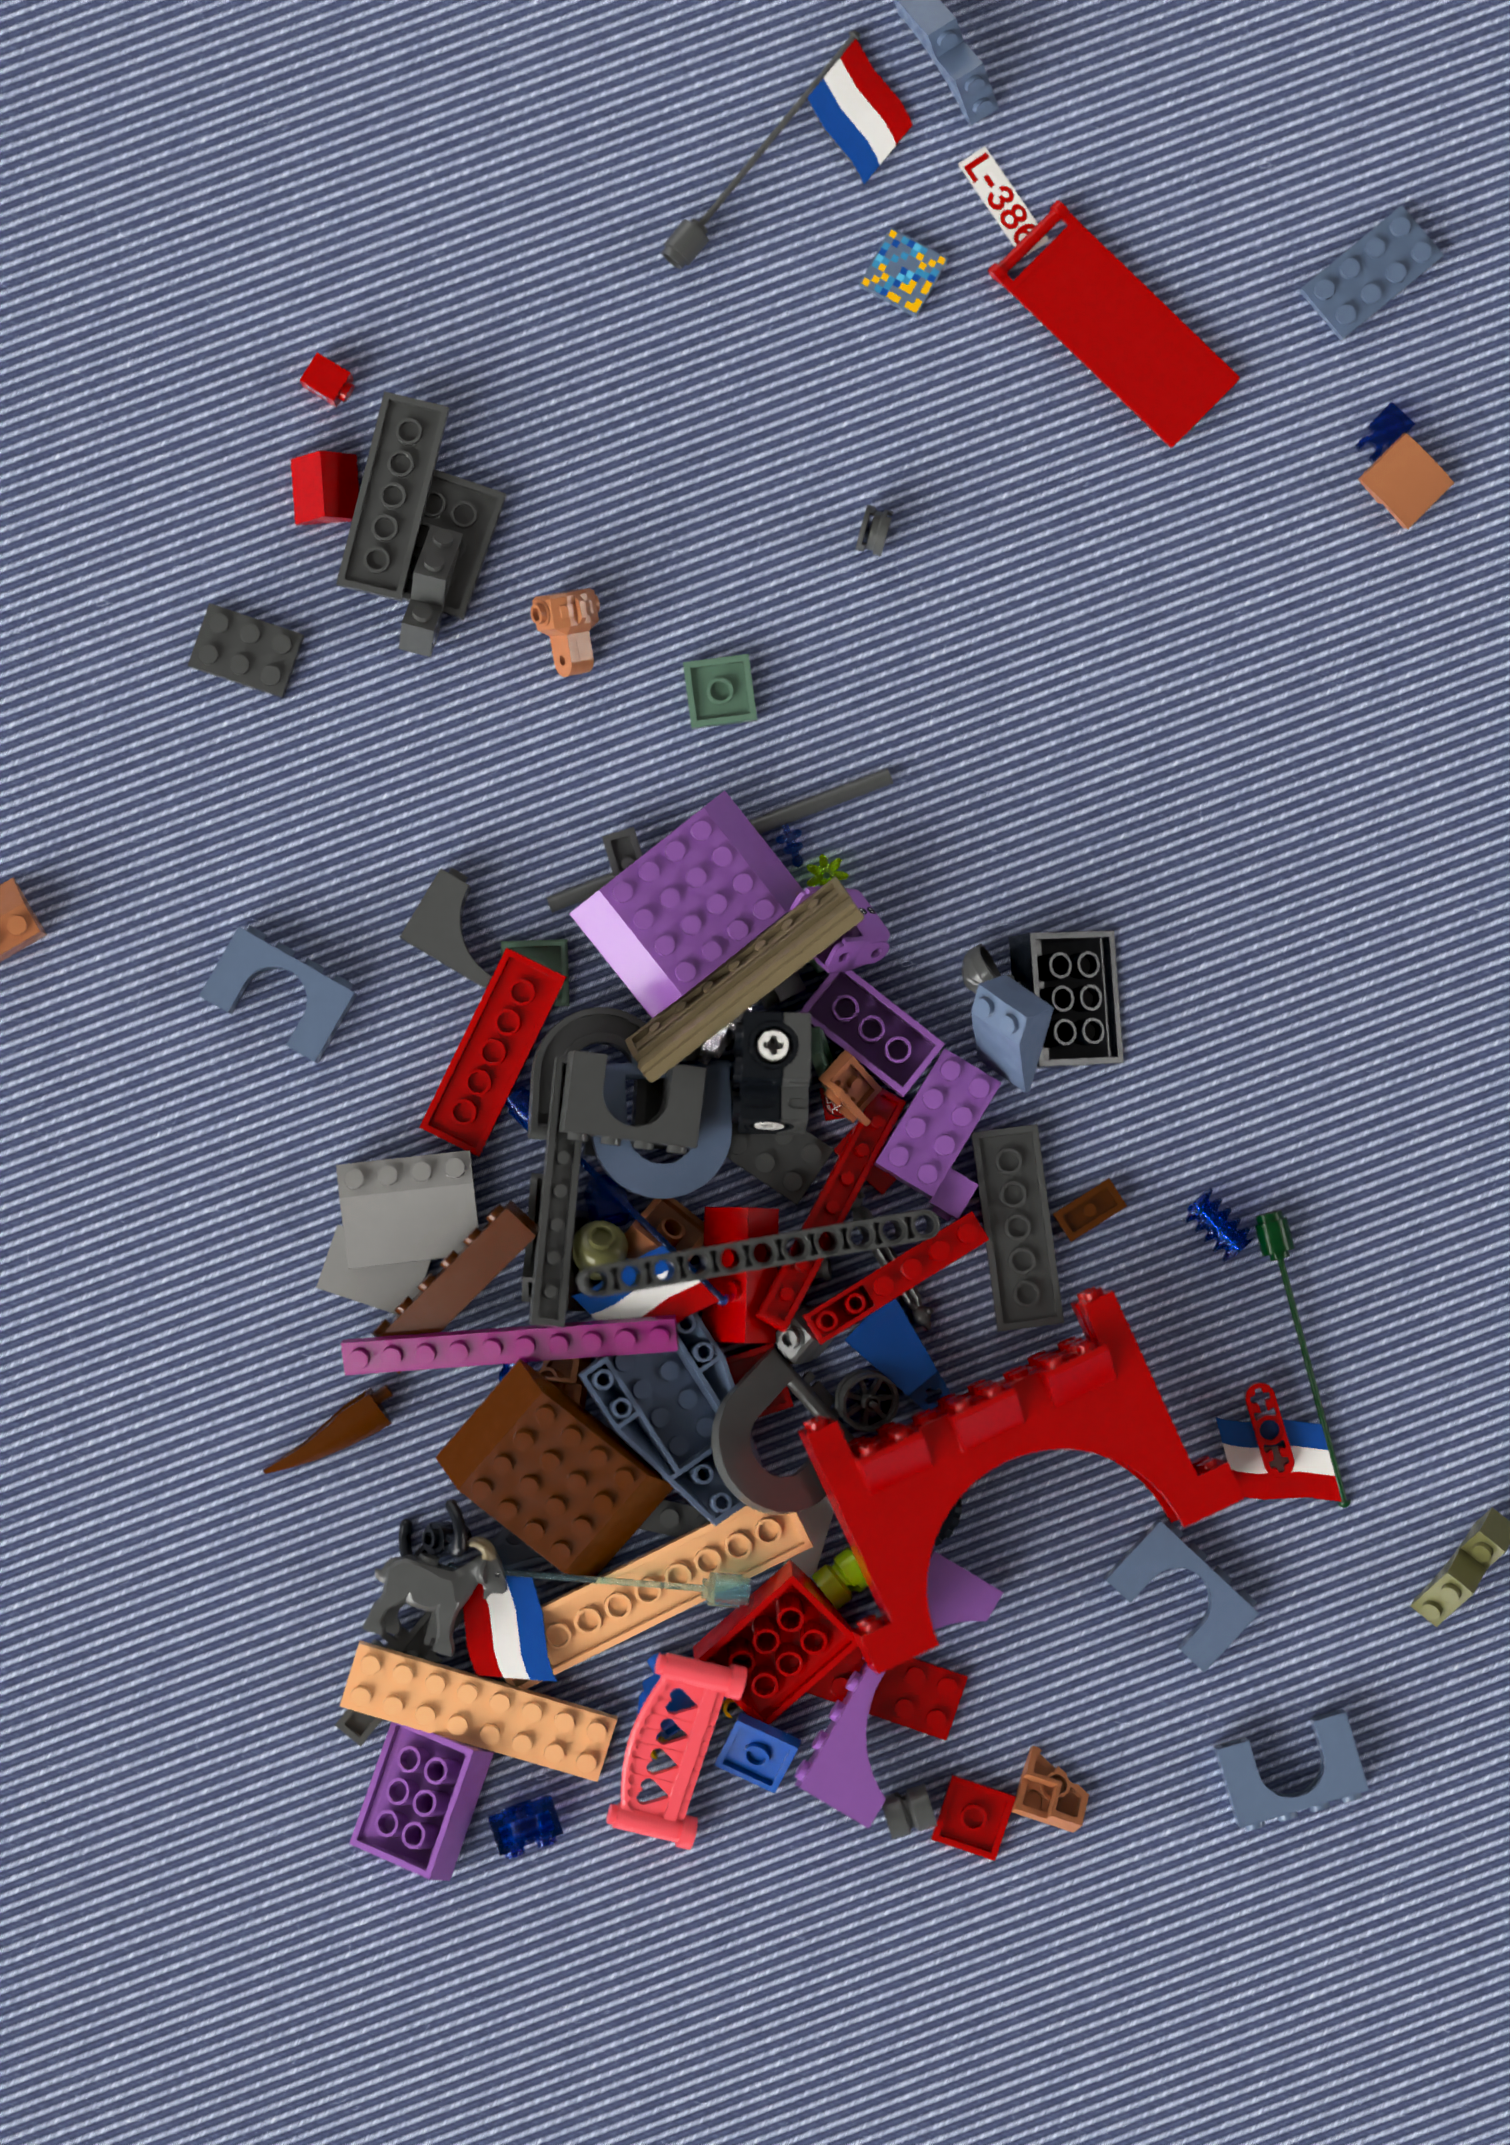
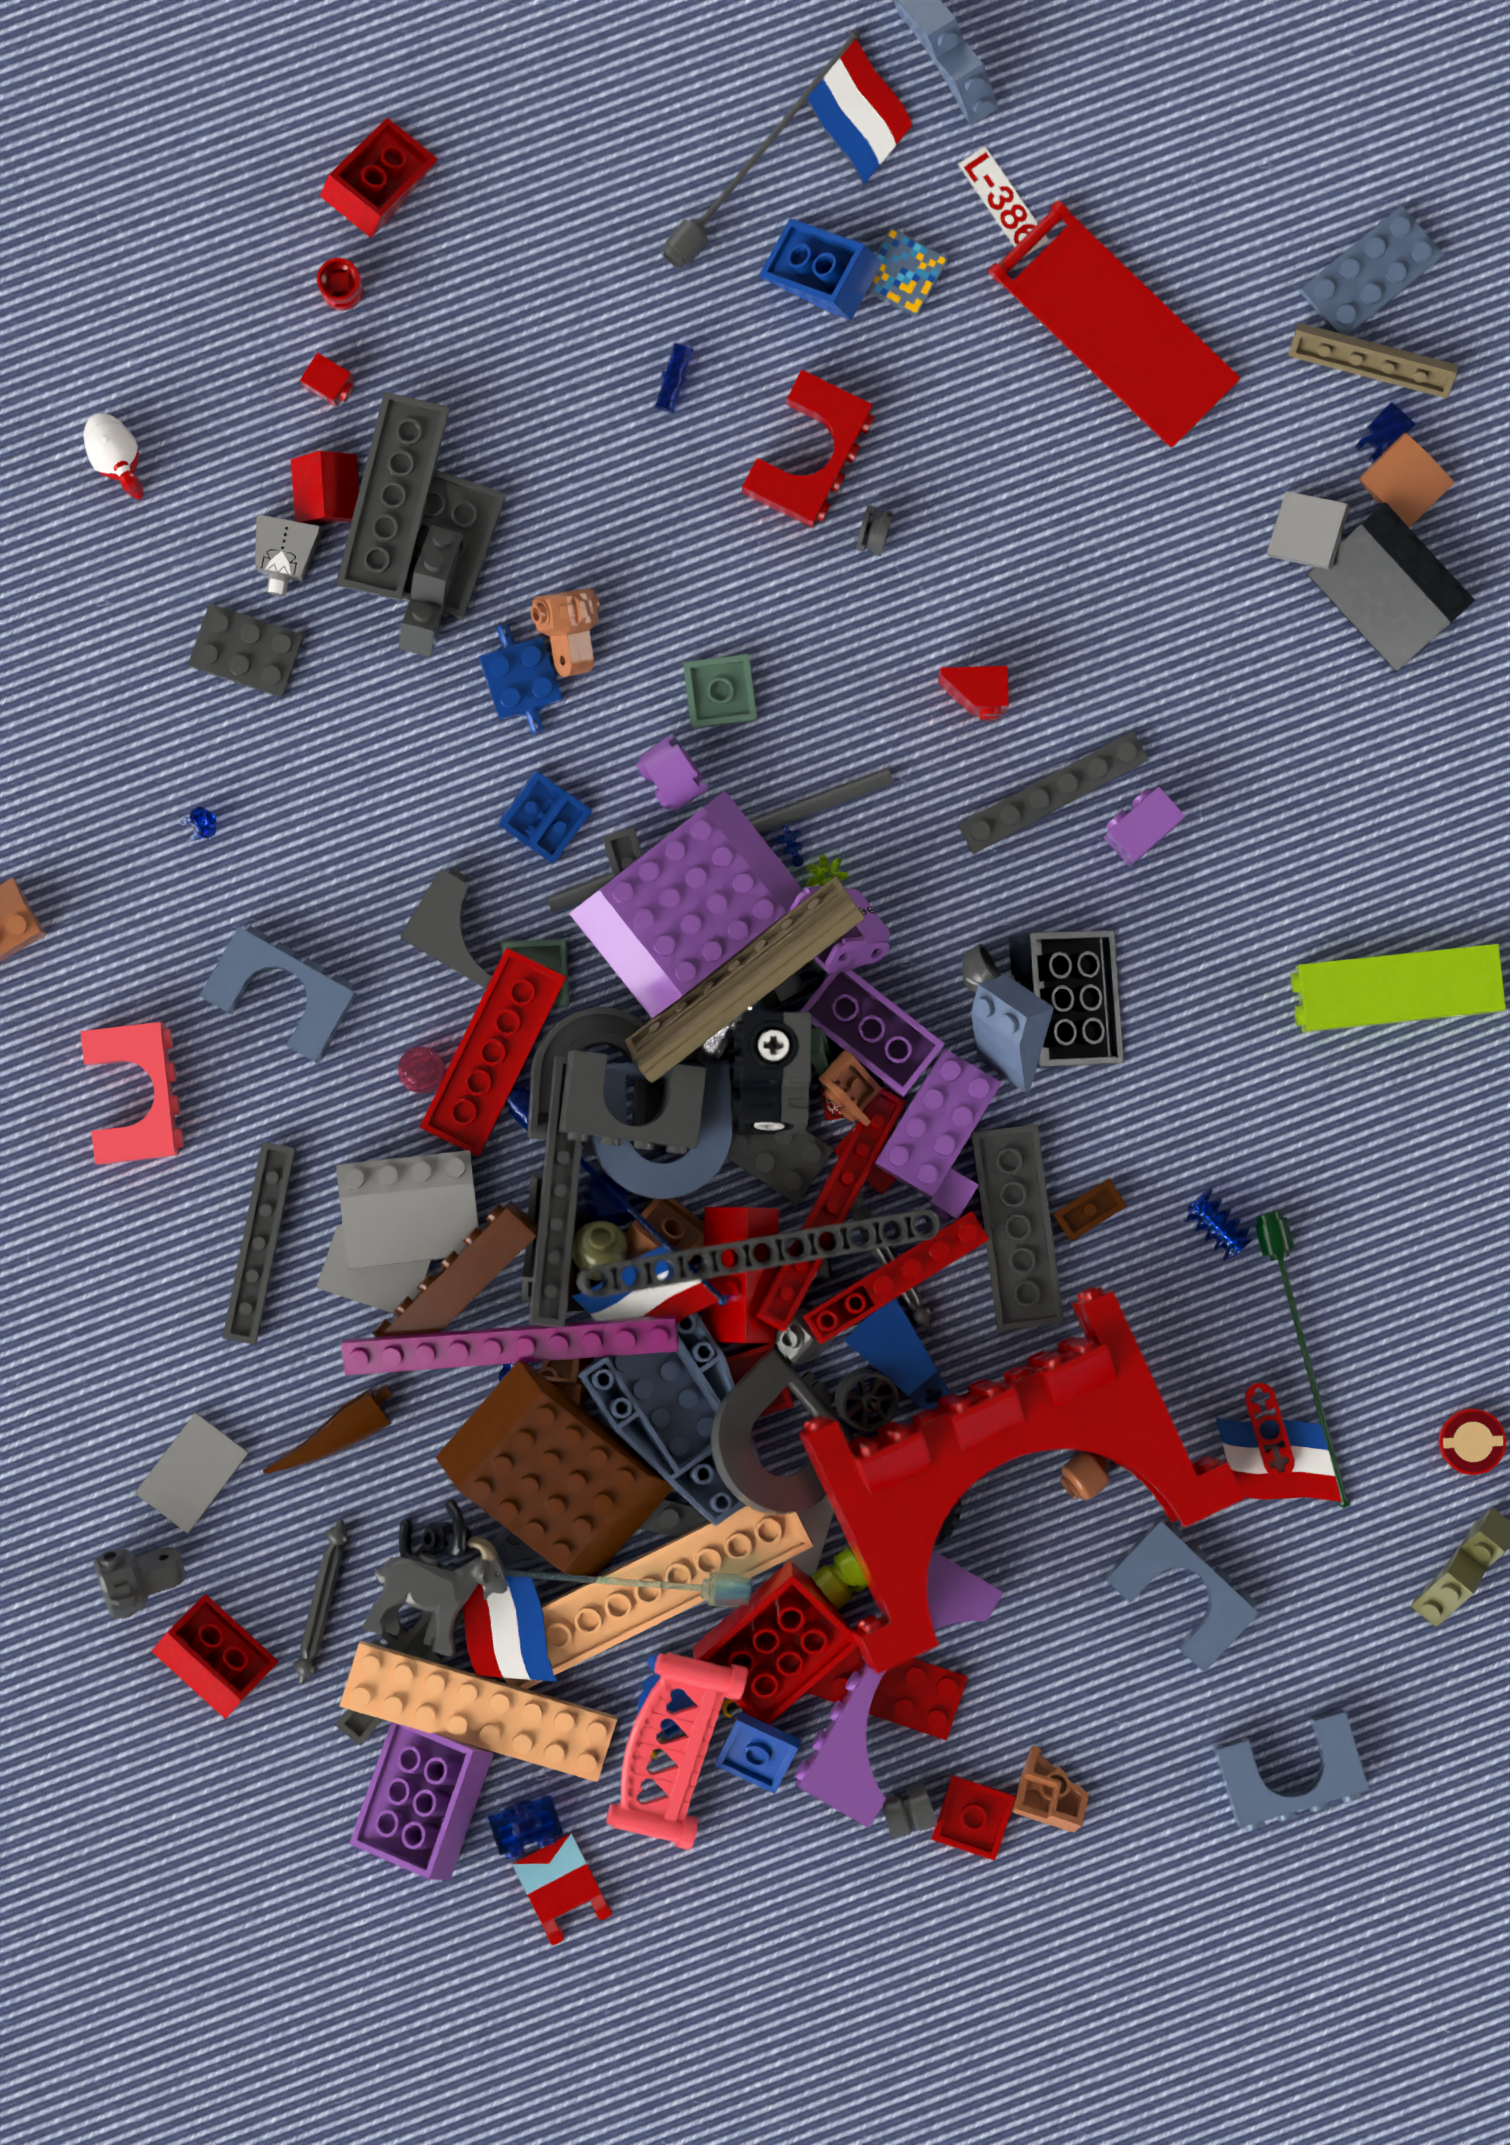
none -> coral arch [80,1022,184,1165]
none -> white hair [84,414,143,500]
none -> dark grey piece [93,1547,186,1619]
none -> light grey tile [135,1412,250,1533]
none -> red slope [152,1594,279,1720]
none -> clear blue plate [180,806,217,842]
none -> dark grey plate [222,1142,296,1345]
none -> light grey torso [255,514,323,597]
none -> dark grey wheel [293,1519,350,1684]
none -> red wheel [317,258,364,311]
none -> red slope [320,117,438,238]
none -> clear pink wheel [398,1046,446,1094]
none -> blue plate [478,623,563,734]
none -> blue slope [497,770,592,864]
none -> red flag [512,1833,612,1945]
none -> medium lavender brick [635,734,709,811]
none -> clear blue pin [654,343,694,413]
none -> red arch [742,369,875,528]
none -> blue slope [759,218,883,320]
none -> red slope [938,666,1009,721]
none -> dark grey plate [958,731,1149,855]
none -> nougat head [1060,1451,1111,1500]
none -> medium lavender brick [1103,787,1186,867]
none -> light grey tile [1267,491,1350,570]
none -> dark tan plate [1288,322,1458,399]
none -> lime brick [1291,944,1506,1033]
none -> slope [1307,502,1475,672]
none -> tile [1438,1408,1507,1475]

